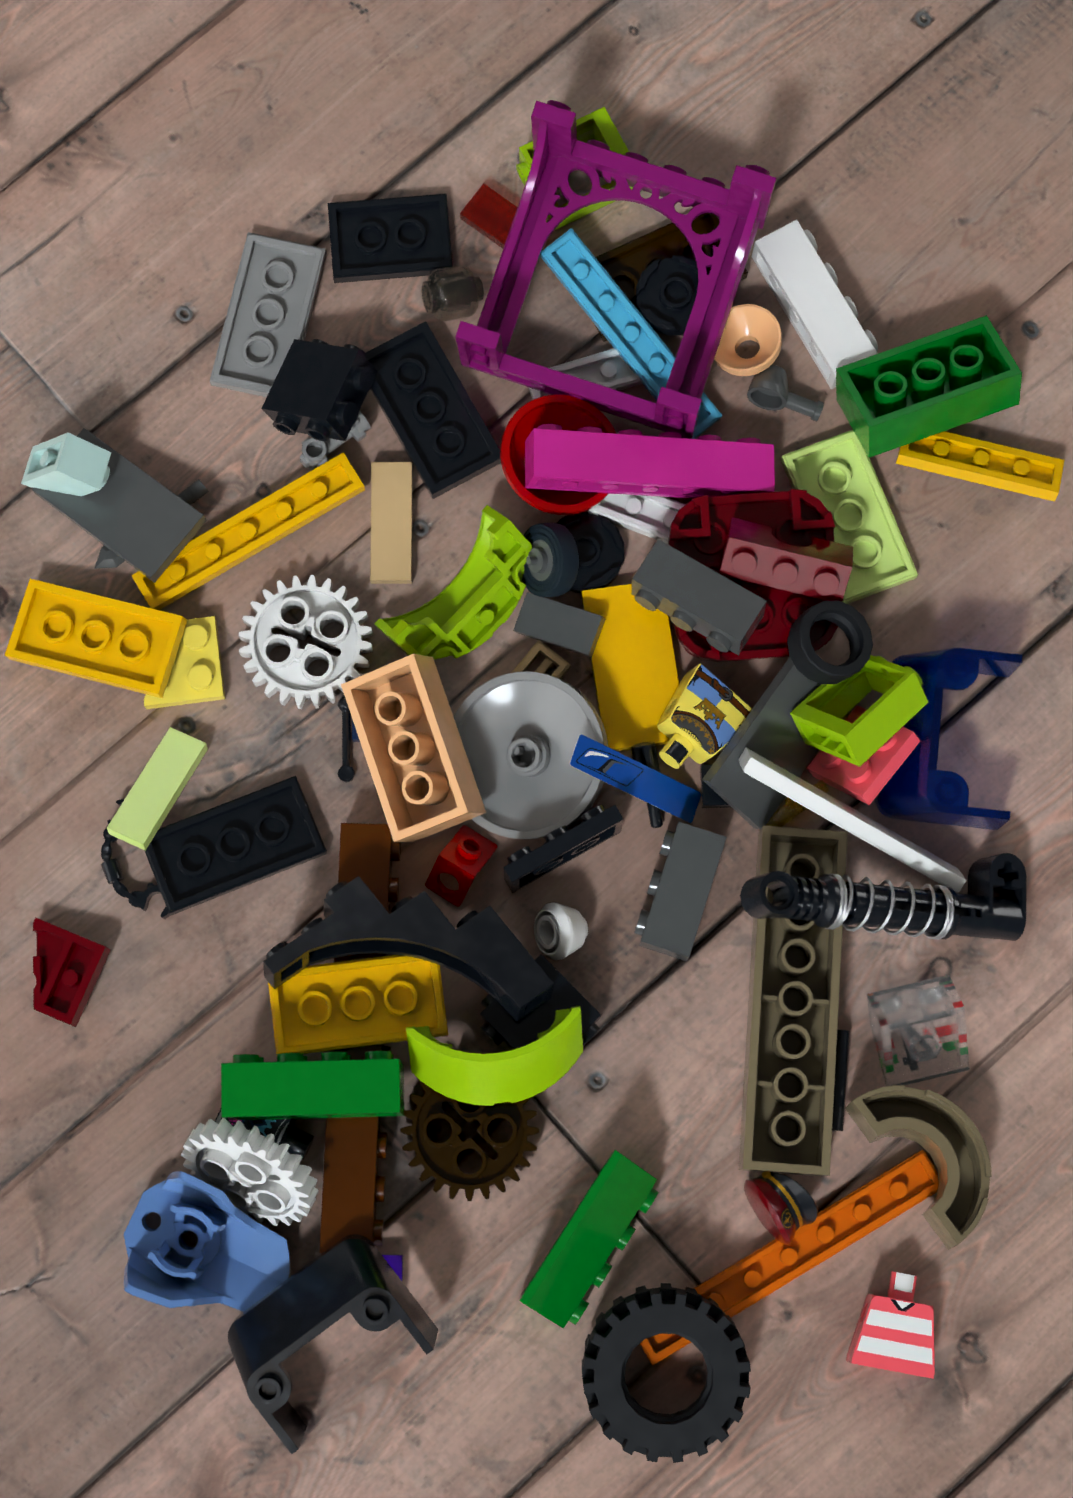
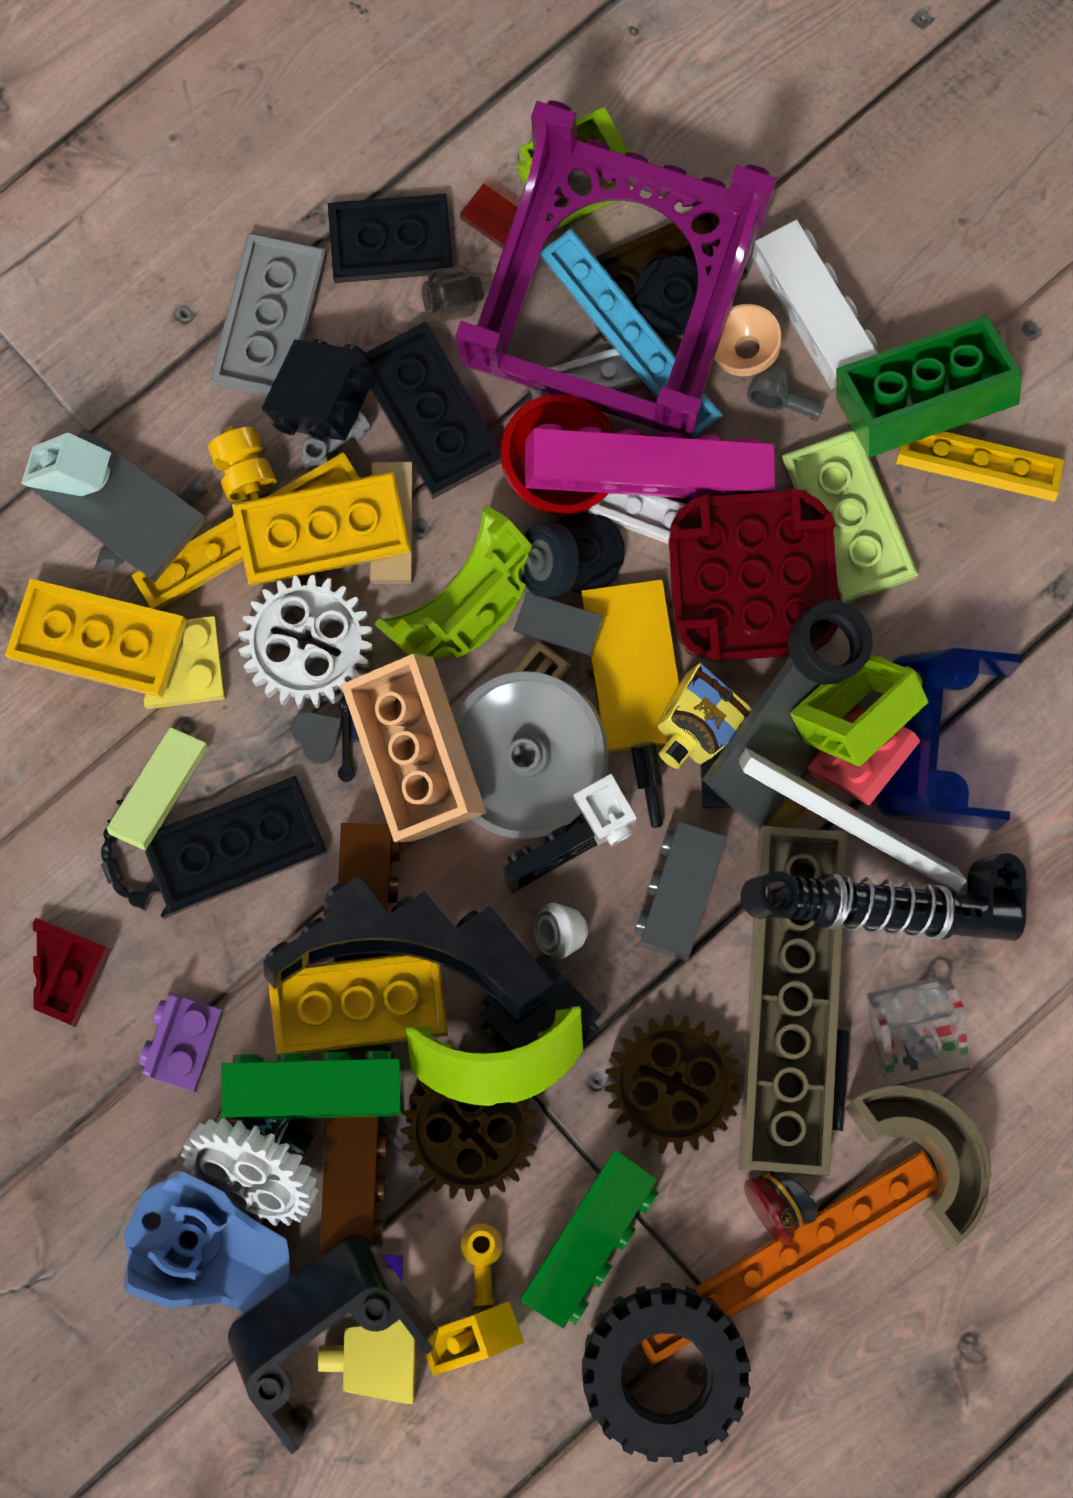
red bracket [425,825,498,907] -> none
blue sticker [570,734,701,823] -> none
dark grey brick [631,539,767,656] -> none
dark red arch [719,517,853,602] -> none
torso [846,1271,935,1379] -> none
none -> medium lavender bracket [139,993,223,1092]
none -> yellow wheel [207,426,277,502]
none -> yellow tile [232,472,410,586]
none -> dark grey tile [290,712,342,764]
none -> light yellow torso [318,1319,416,1404]
none -> yellow slope [424,1301,525,1376]
none -> yellow bar [460,1223,503,1306]
none -> white bracket [573,774,637,846]
none -> dark brown gear [604,1014,743,1154]

